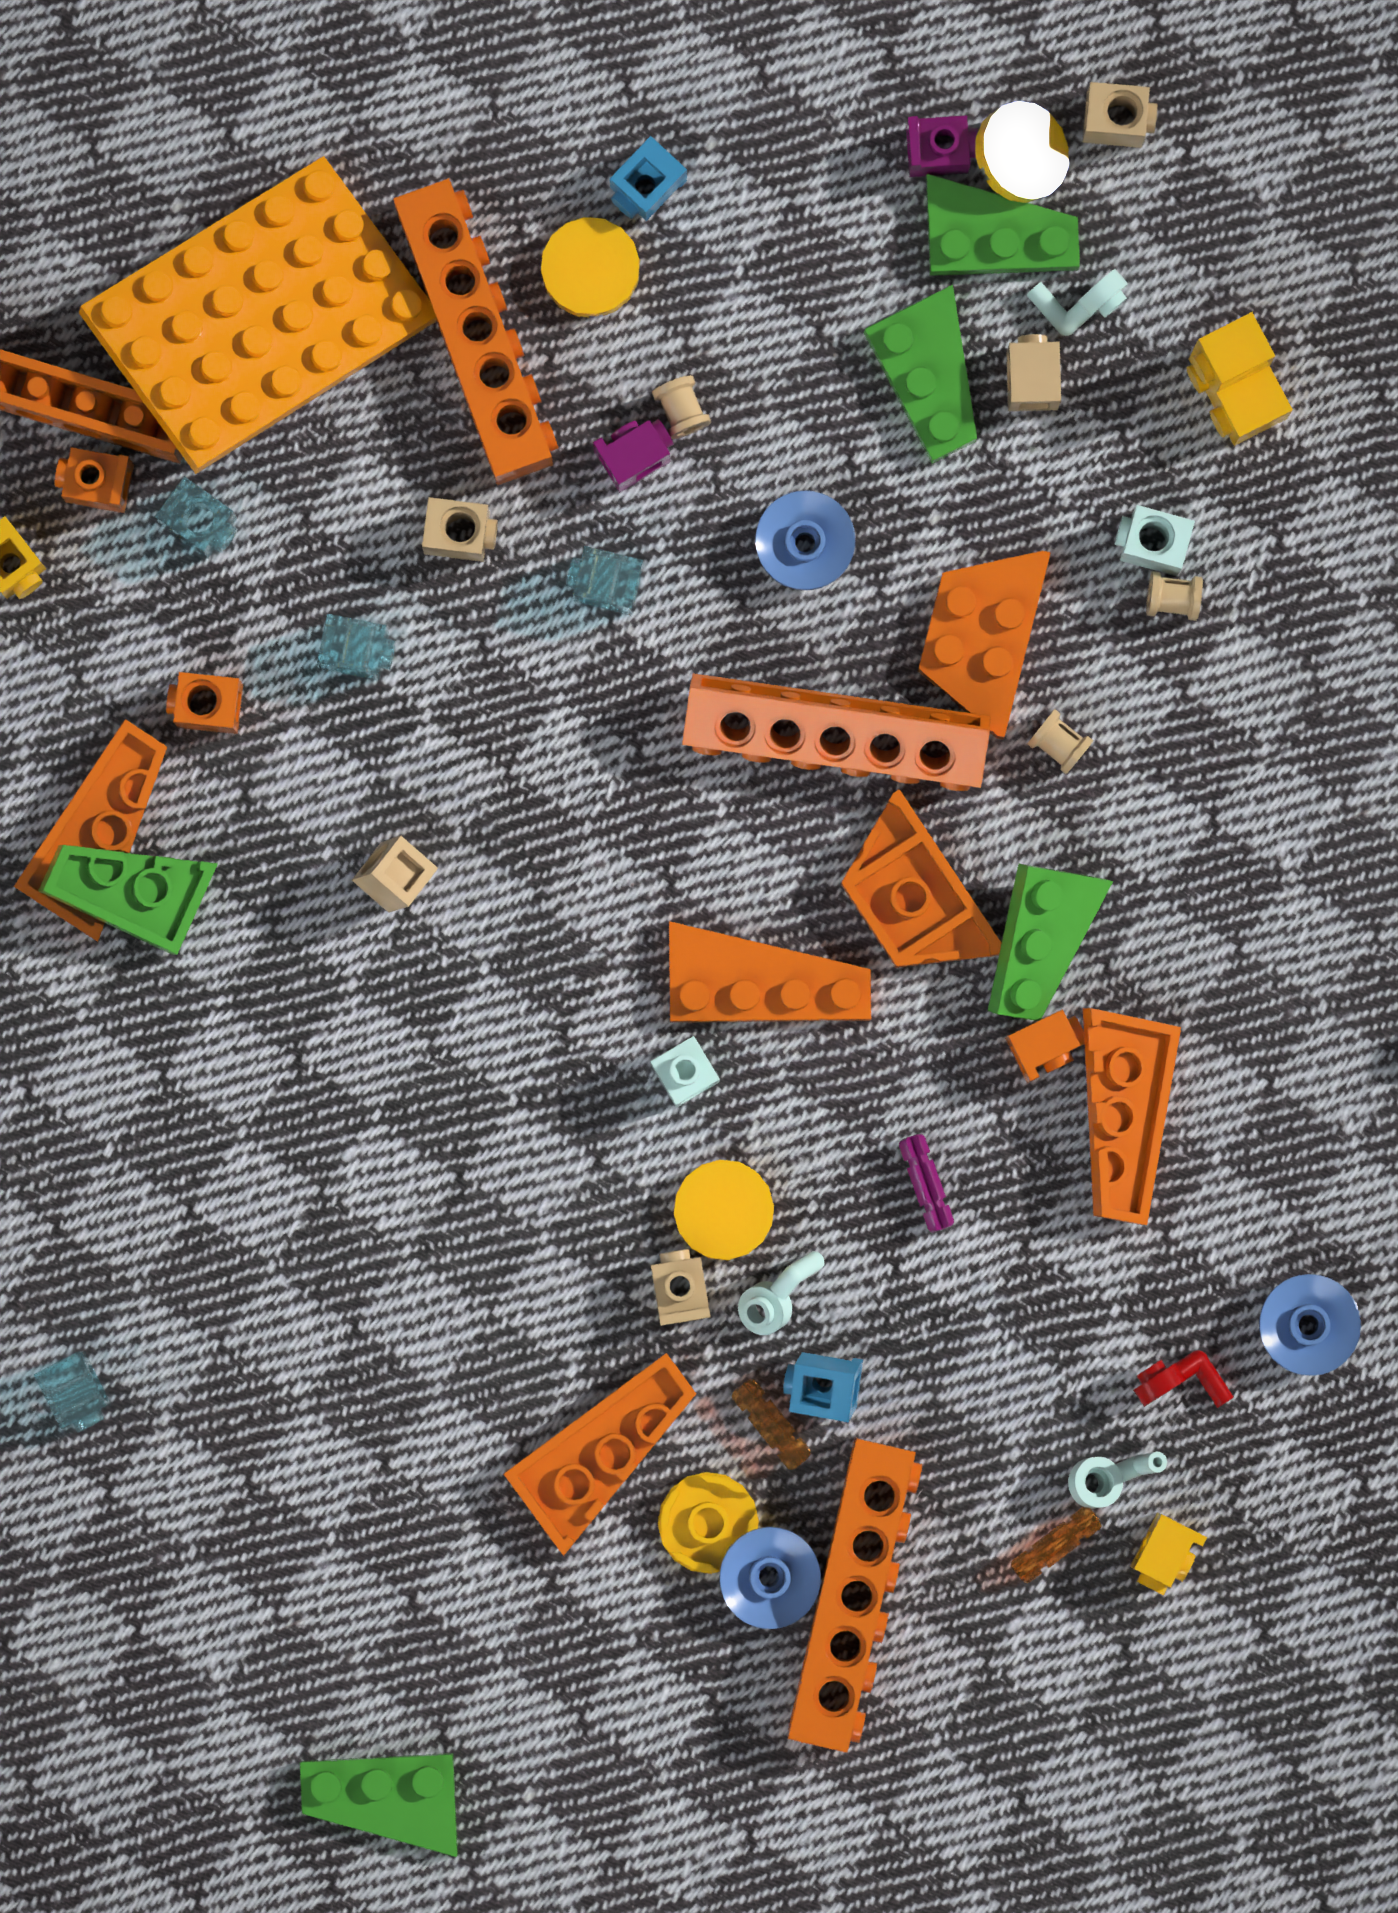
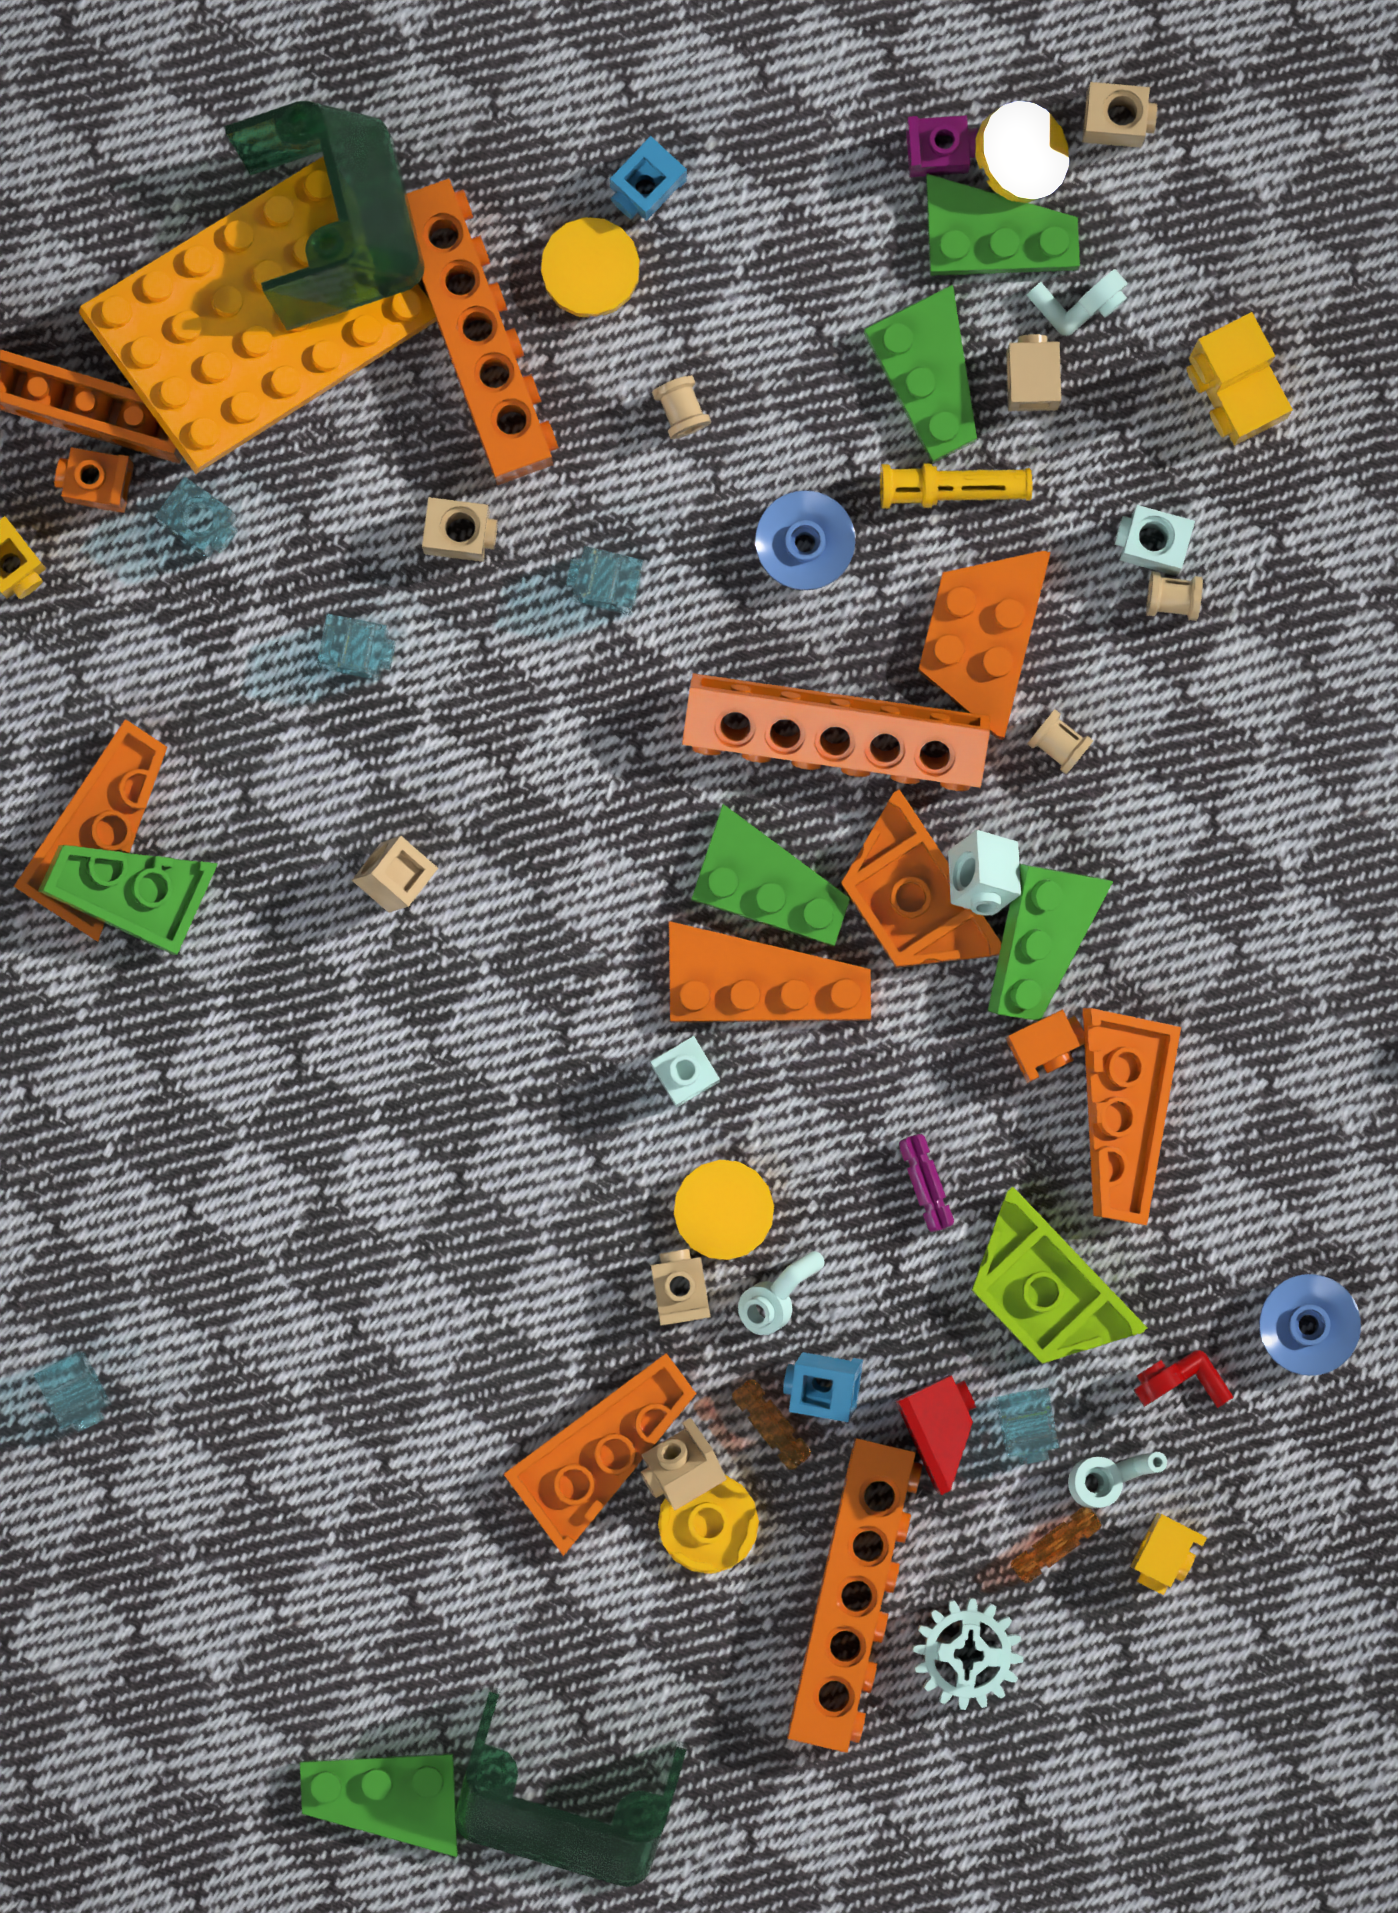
orange brick [166,672,243,734] -> none
magenta brick [593,419,674,493] -> none
medium blue dish [719,1527,821,1629] -> none
none -> clear green windscreen [224,101,425,331]
none -> clear green windscreen [455,1686,687,1887]
none -> tan brick [640,1418,727,1511]
none -> bright green wing [692,804,850,947]
none -> yellow pin [880,464,1032,509]
none -> red slope [894,1375,977,1495]
none -> light aqua gear [912,1598,1023,1710]
none -> light aqua brick [948,830,1021,916]
none -> lime wing [971,1187,1147,1364]
none -> clear light blue brick [995,1387,1059,1465]

